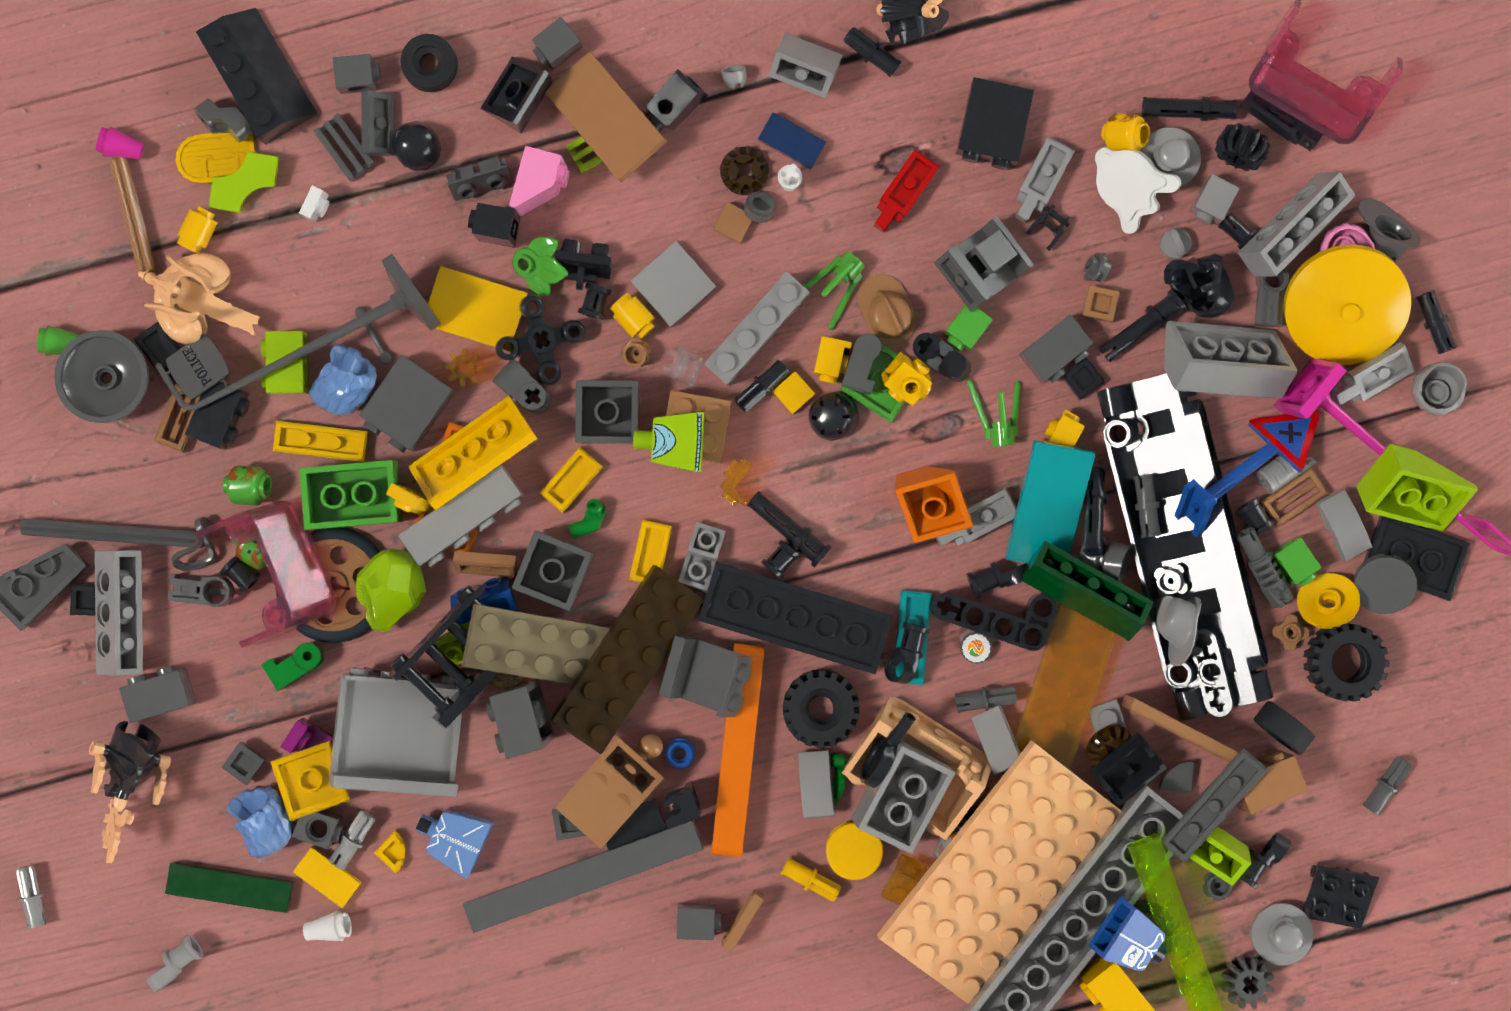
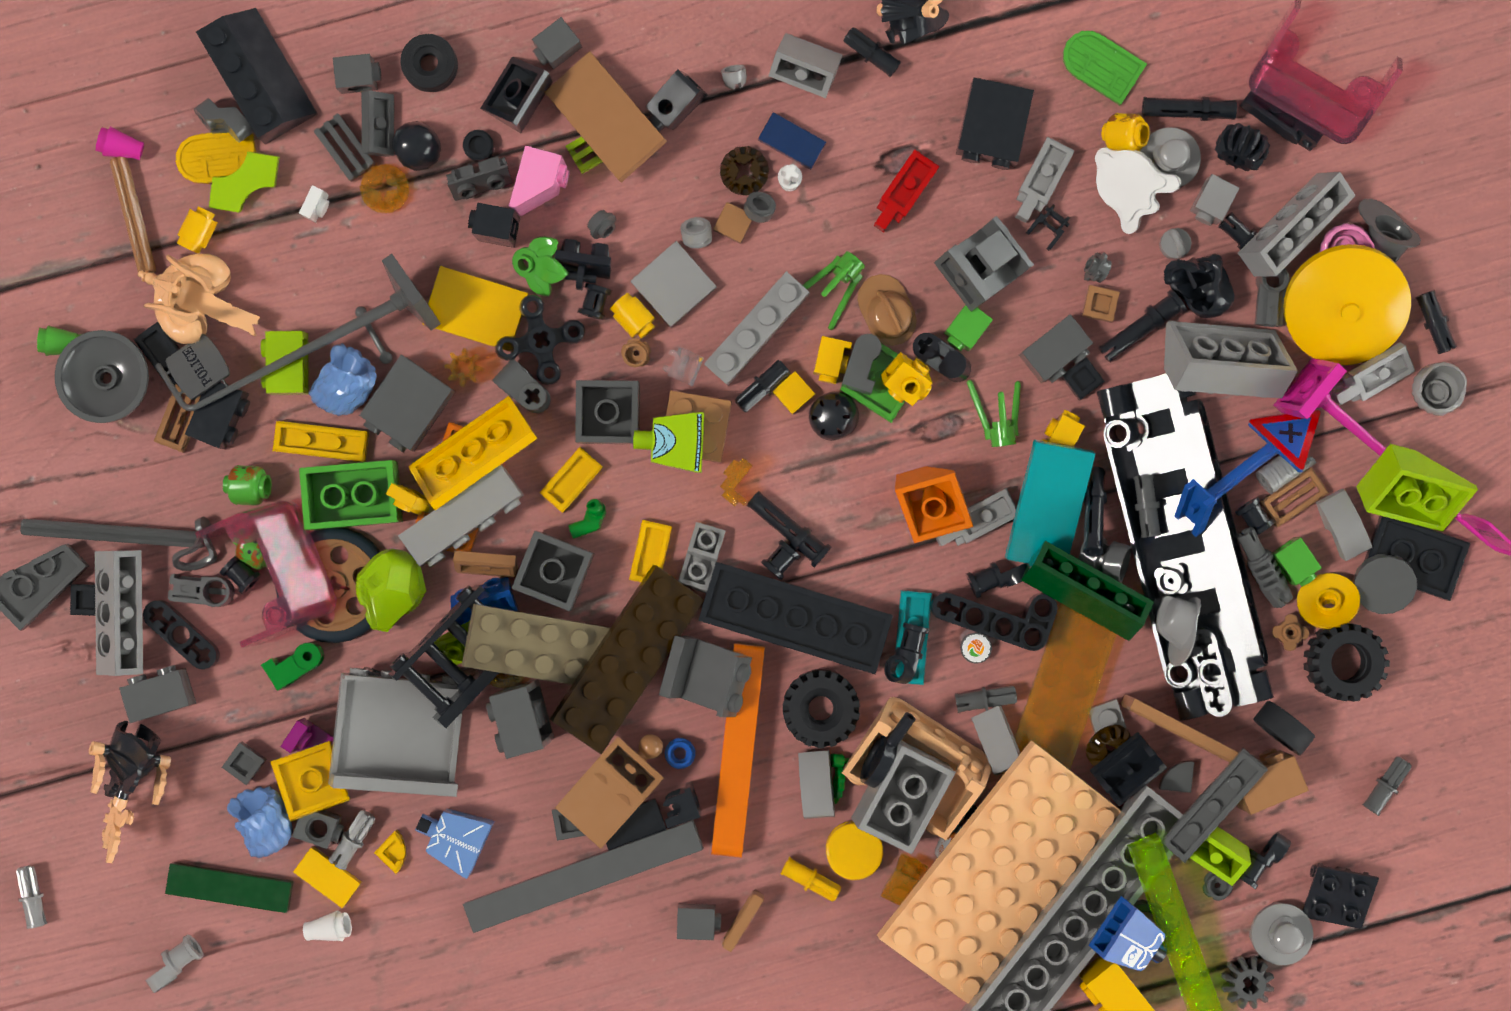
none -> black beam [143,600,220,669]
none -> clear yellow gear [359,164,409,213]
none -> black tile [463,130,494,162]
none -> dark grey plate [587,210,616,239]
none -> light grey tile [680,217,712,249]
none -> bright green window [1063,31,1147,106]

